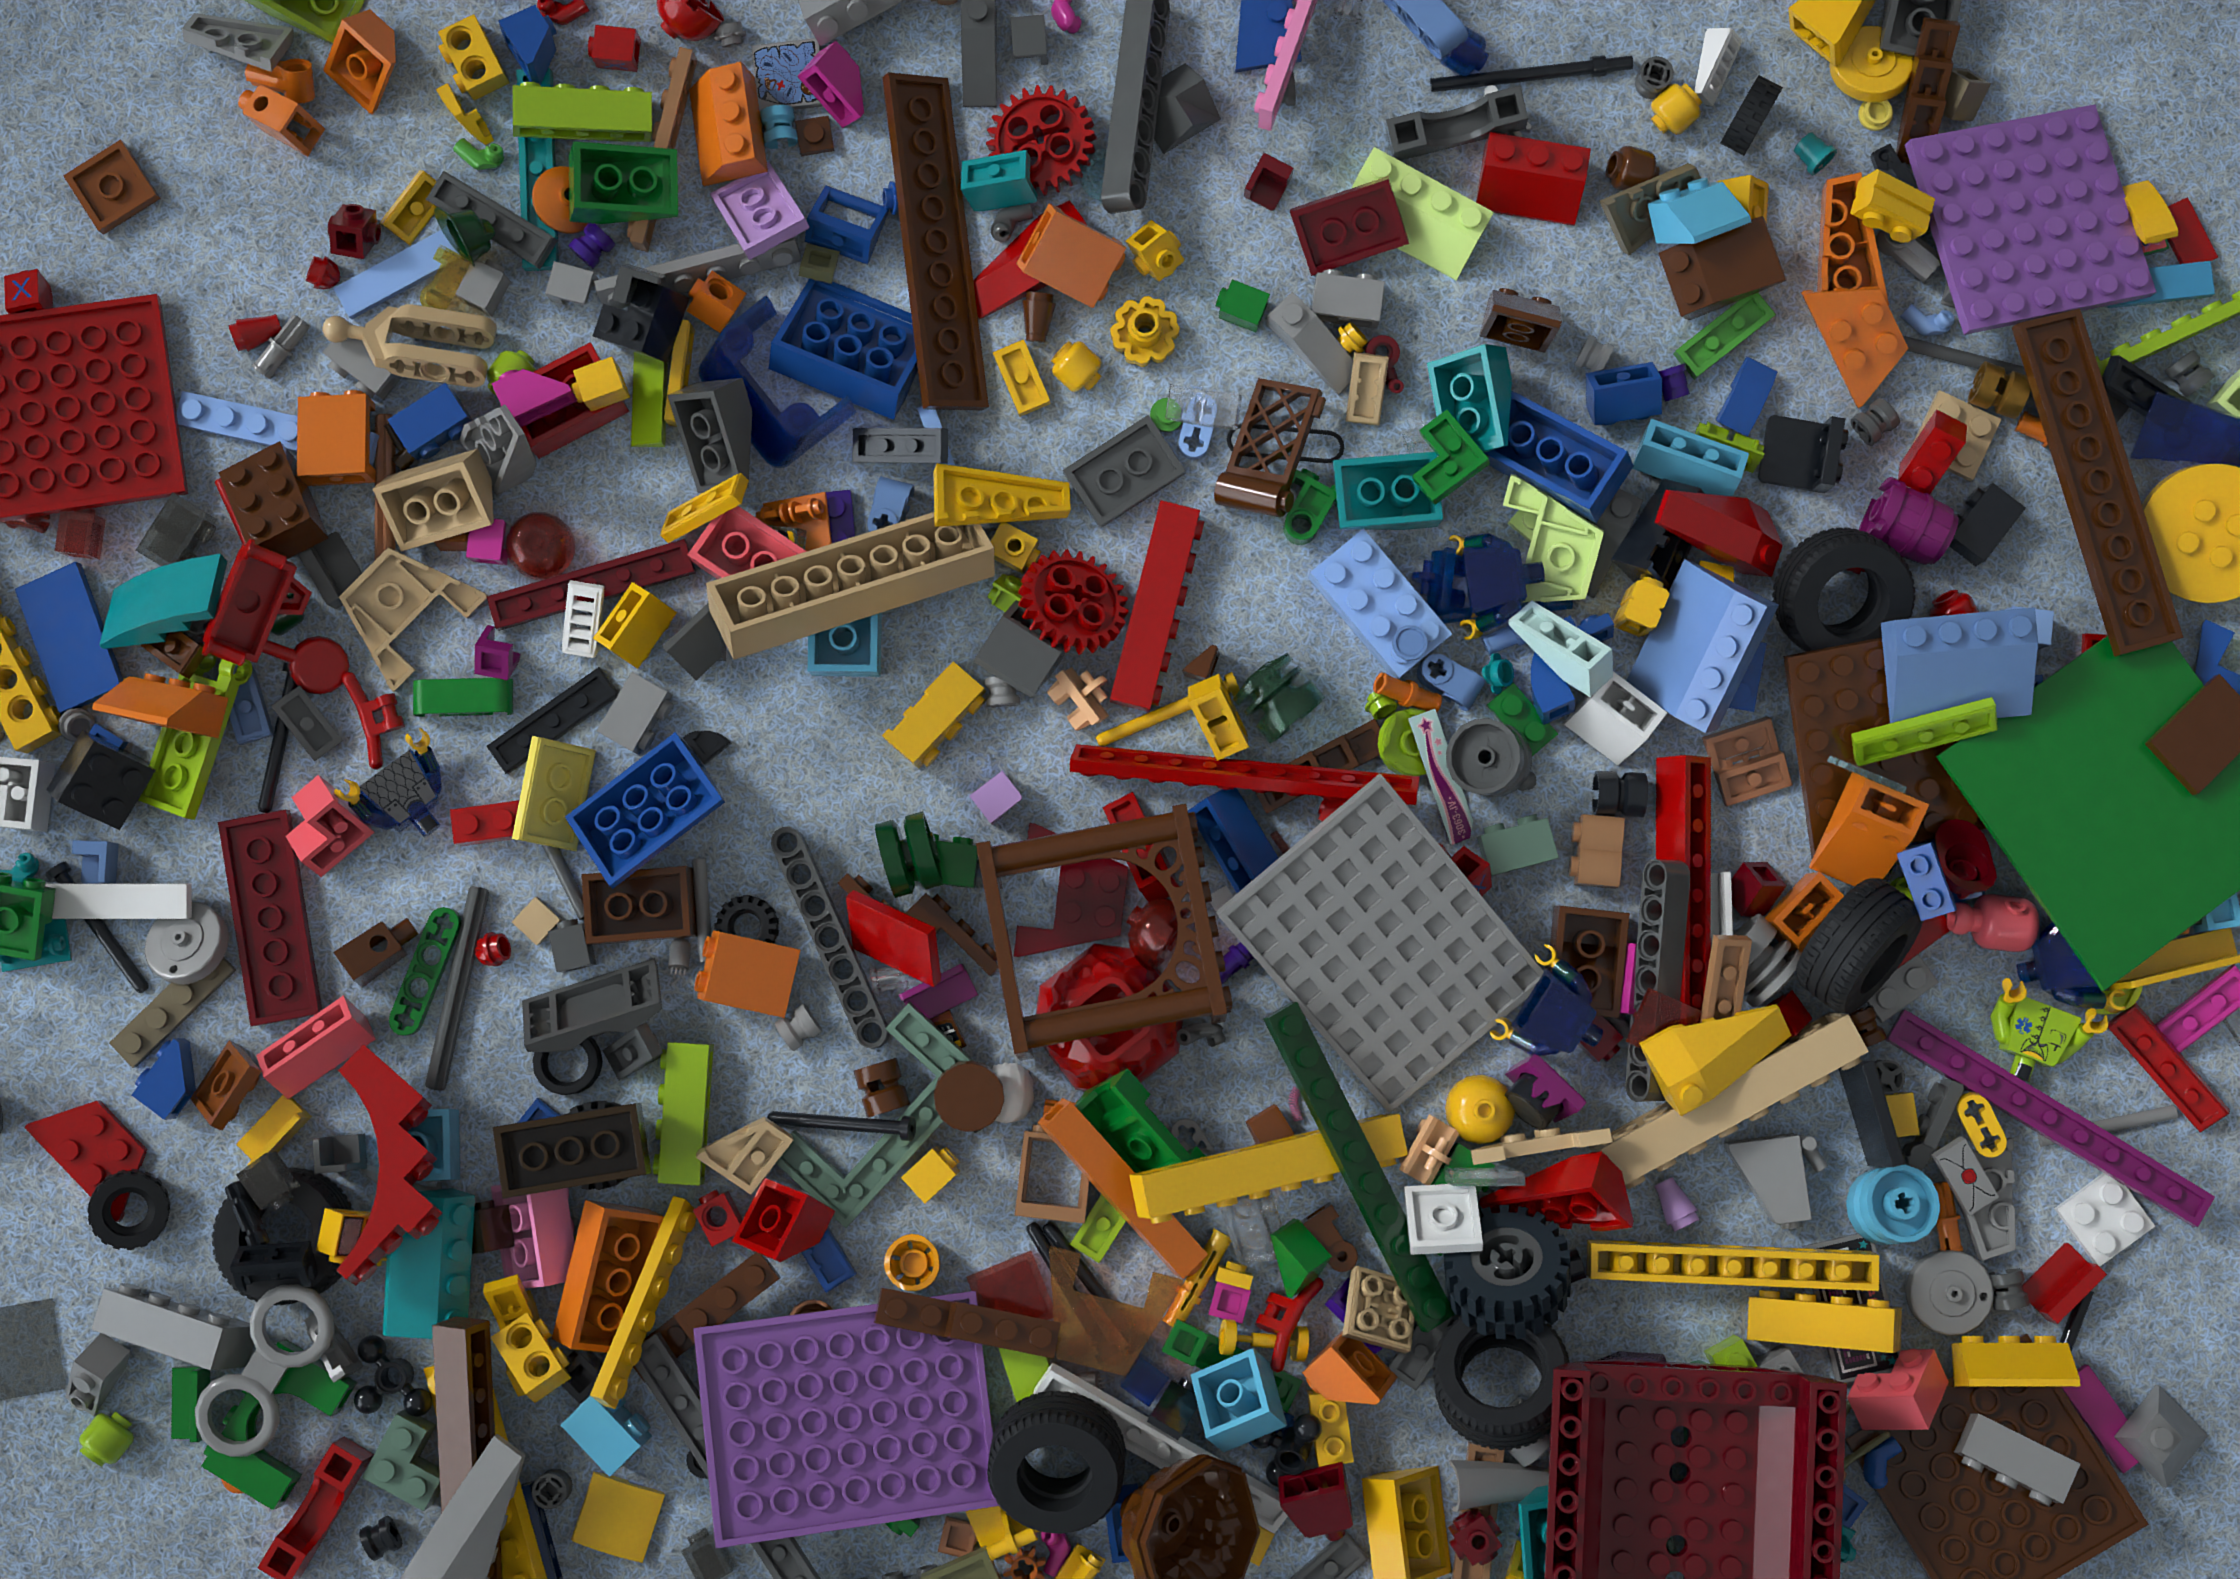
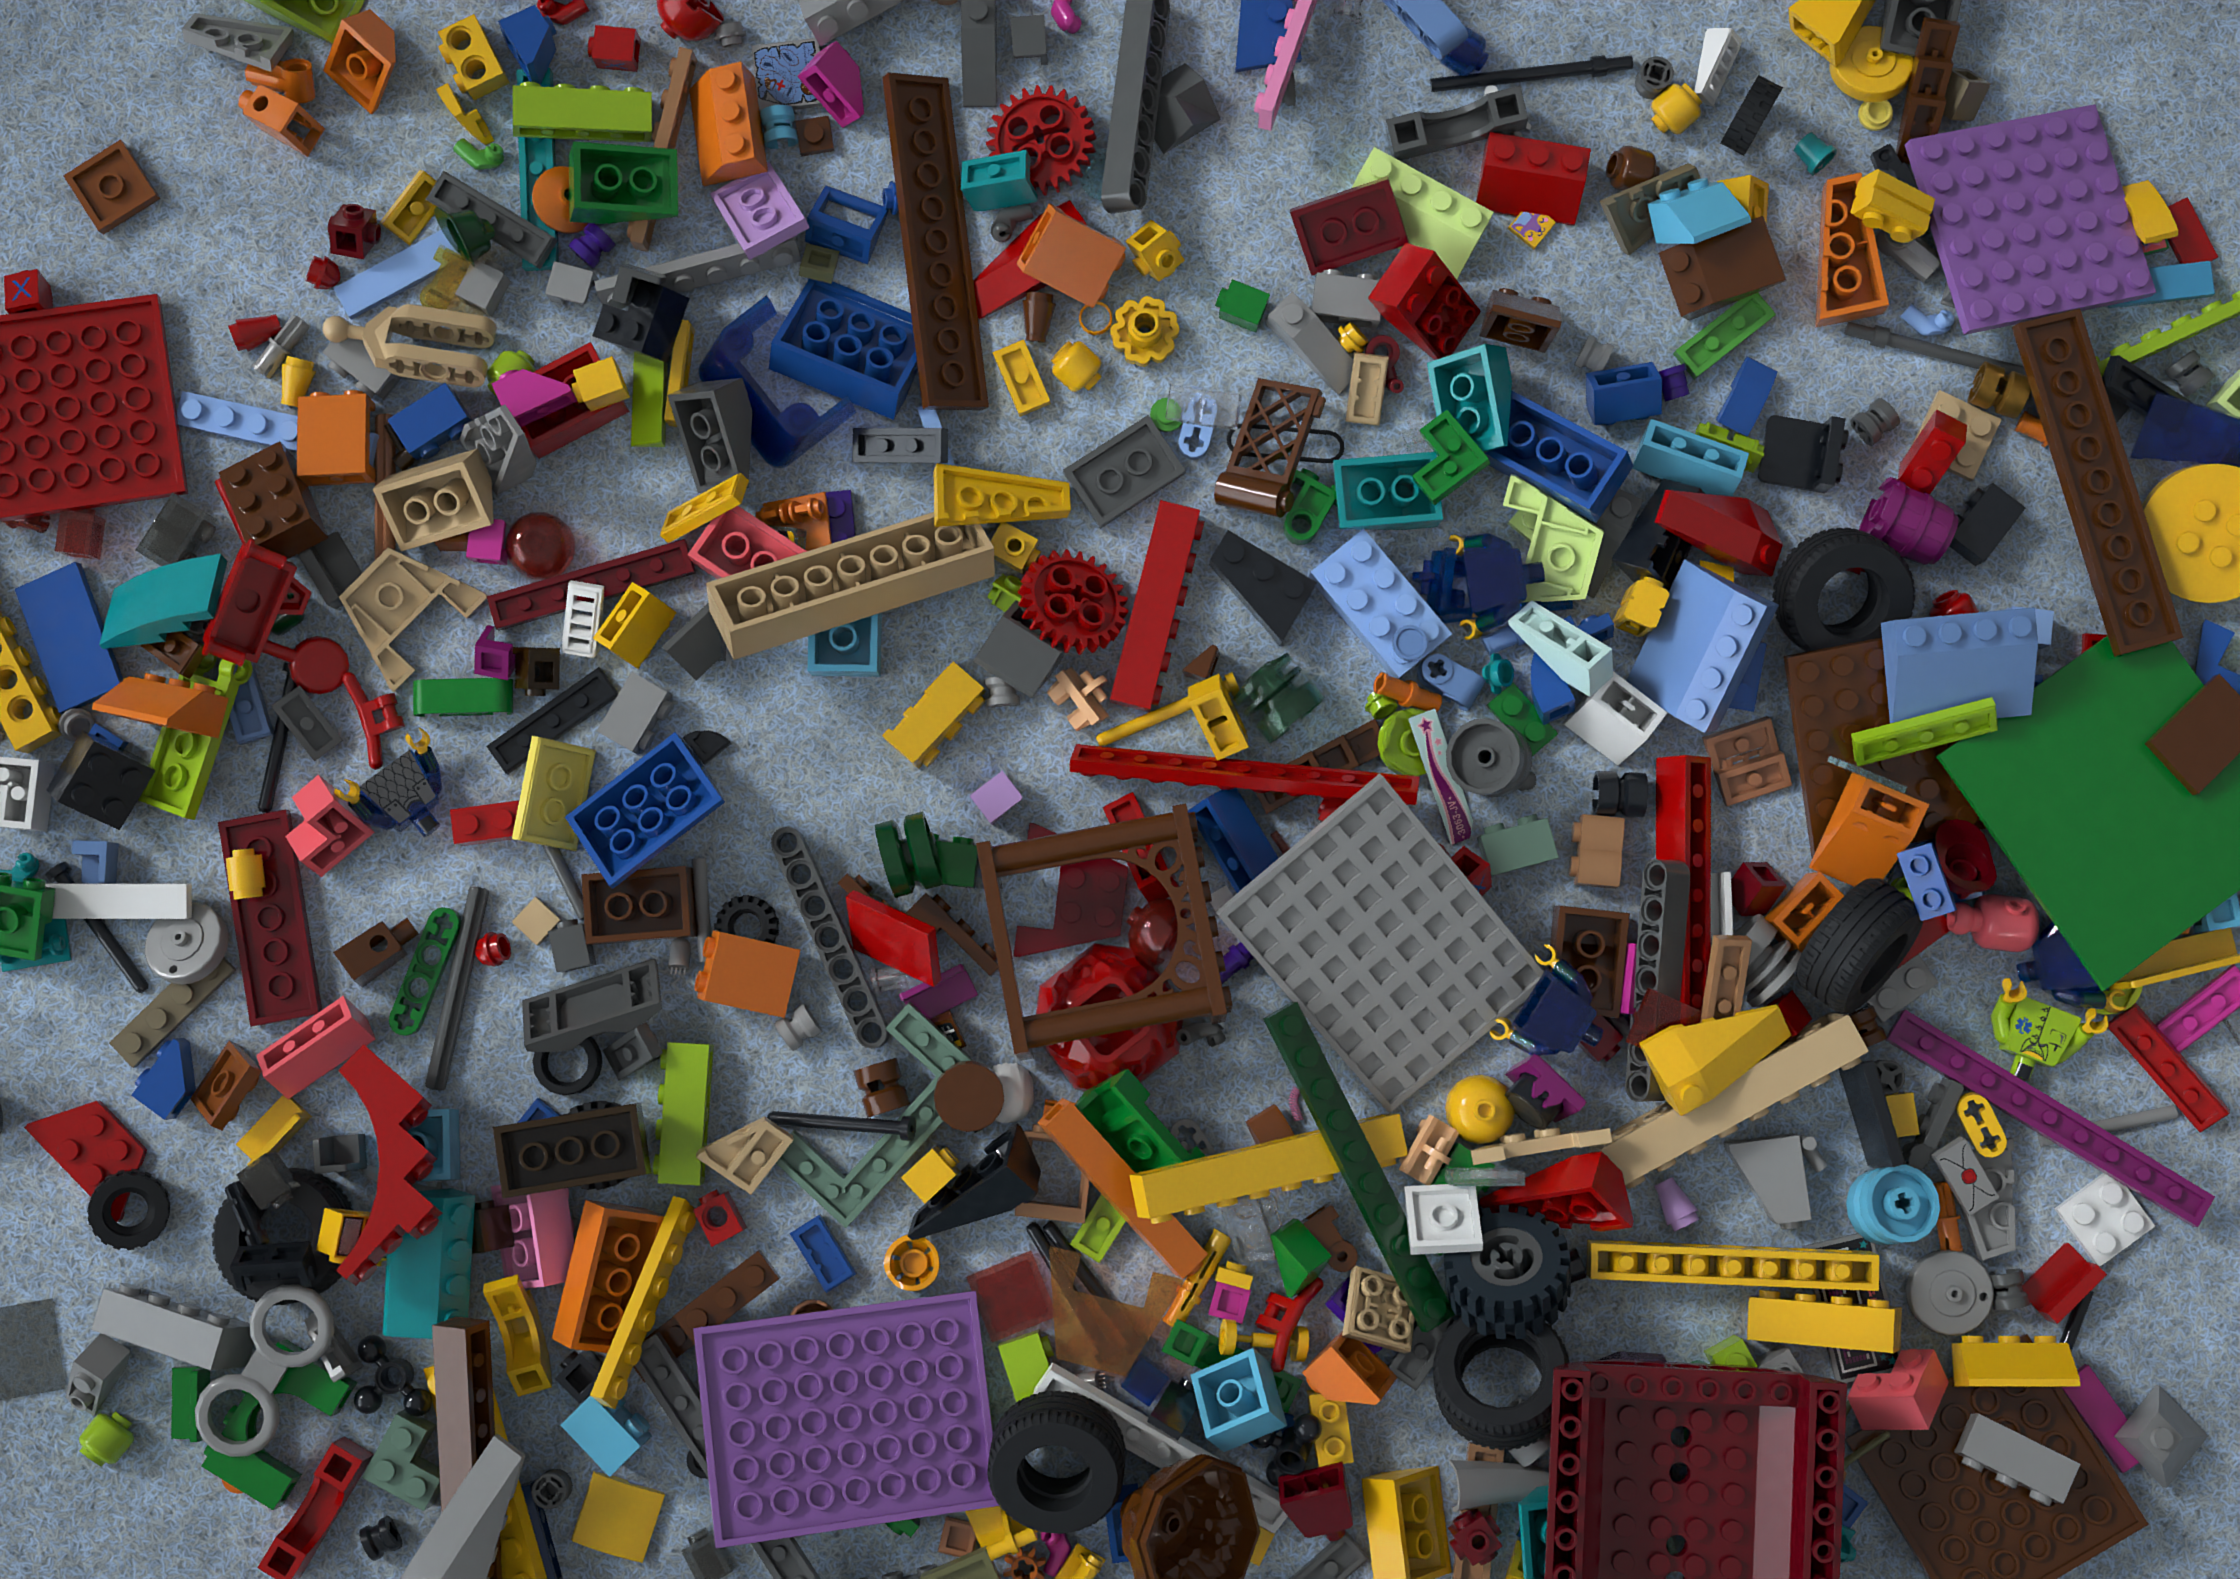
yellow brick [490,1312,571,1403] -> none
orange brick [686,270,747,334] -> none
red slope [732,1178,835,1262] -> none
medium blue piece [867,476,915,532] -> none
reddish brown bracket [873,1288,1061,1359] -> none
dark red panel [1244,153,1294,211] -> none
orange wing [1801,286,1909,408] -> none
blue arm [1863,1436,1902,1489] -> none
none -> yellow brick [226,848,266,899]
none -> yellow cone [281,356,316,407]
none -> dark brown brick [513,647,560,696]
none -> black wedge [908,1123,1041,1240]
none -> light orange axle [1079,301,1112,335]
none -> black wedge [1209,530,1317,646]
none -> red slope [1368,243,1481,360]
none -> tile [1508,212,1556,250]

